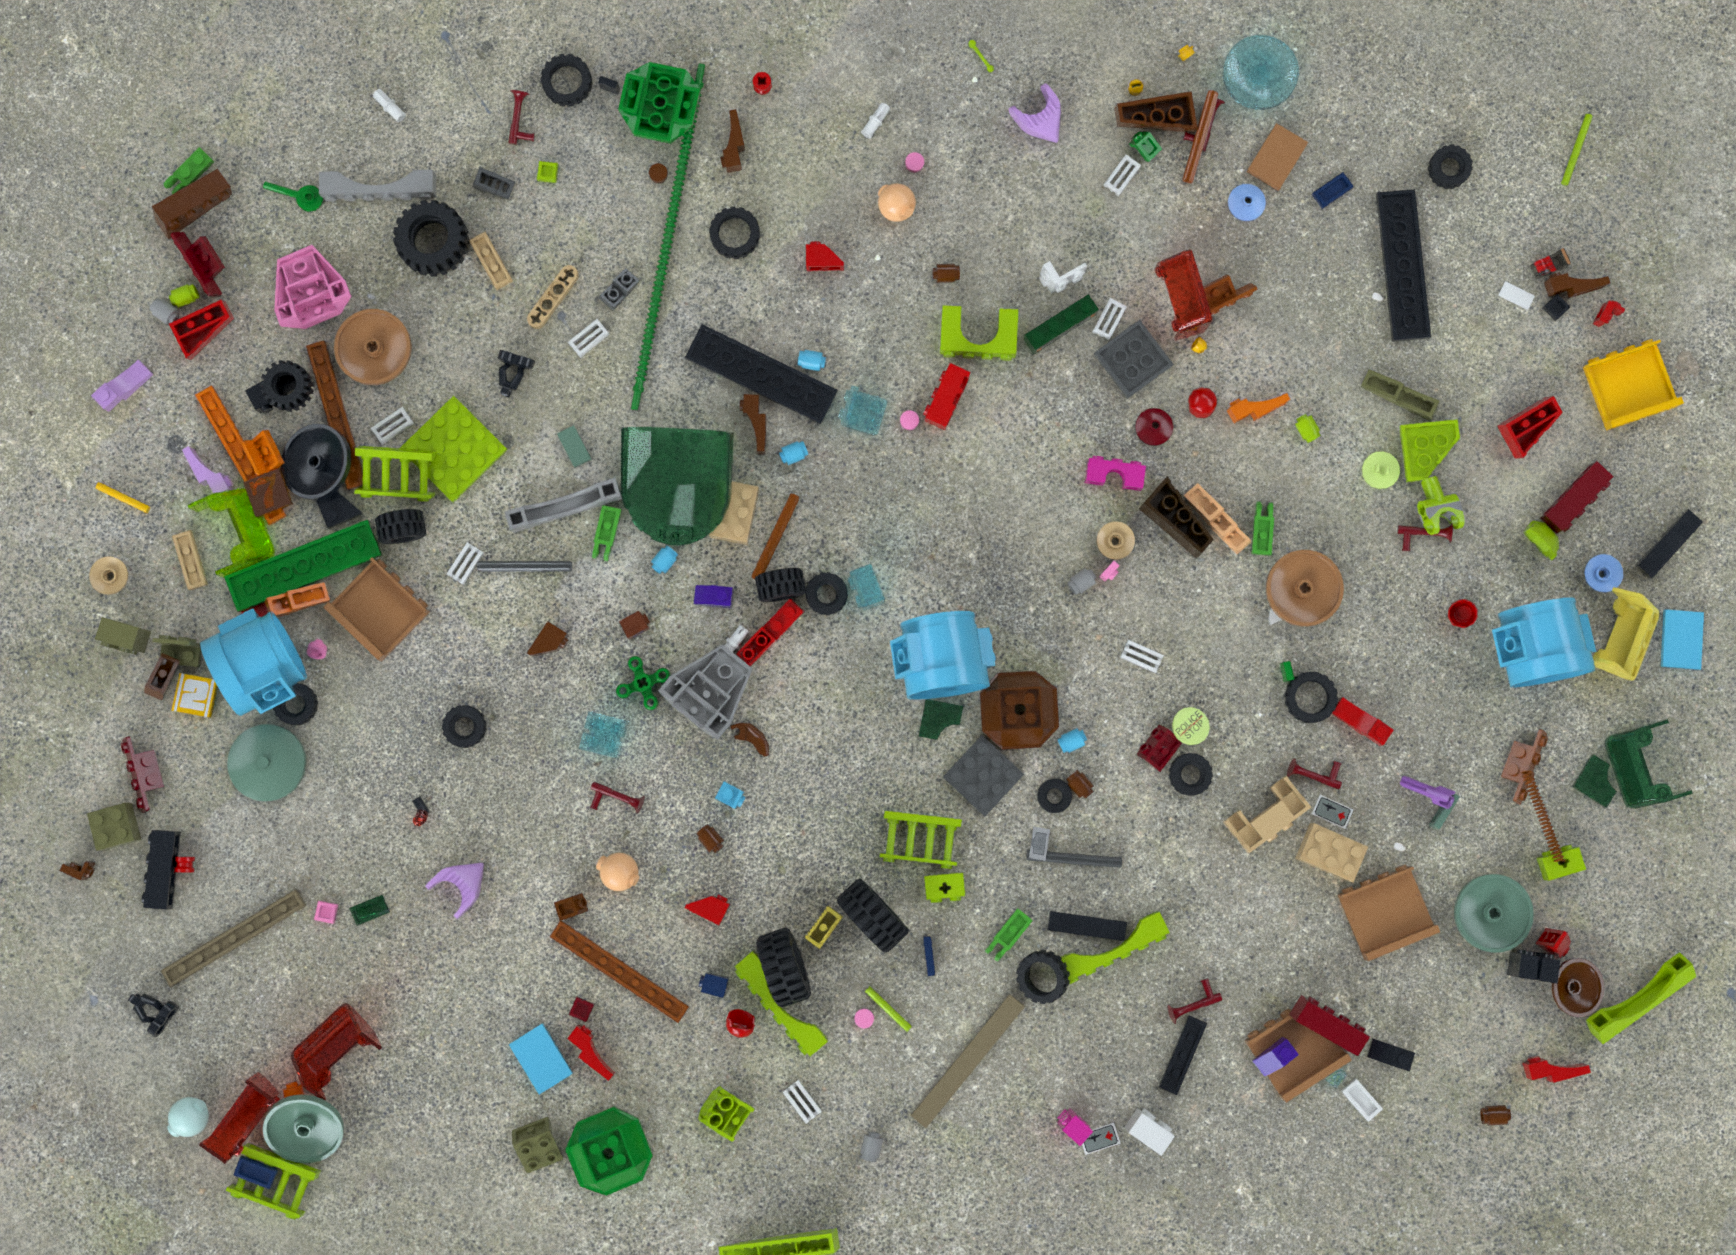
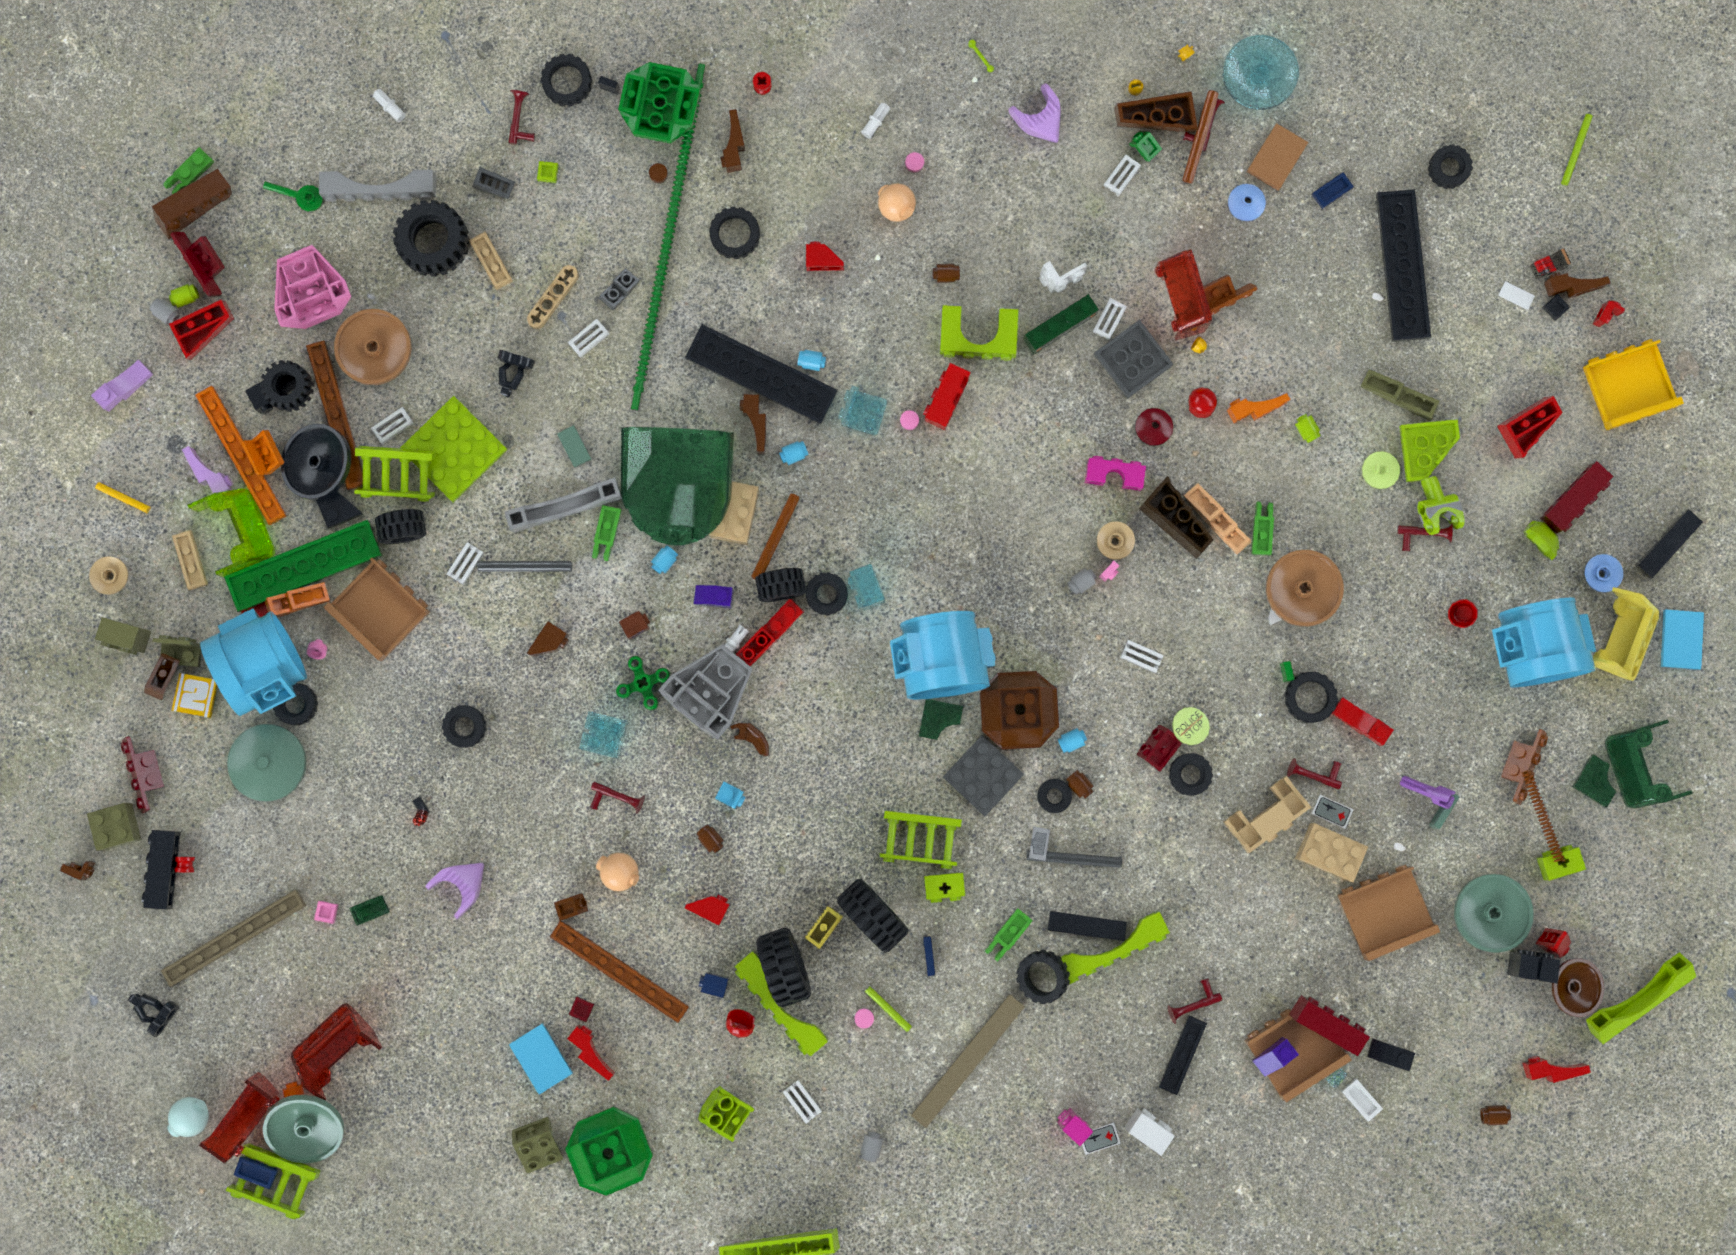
reddish brown tile [243,468,293,518] -> none

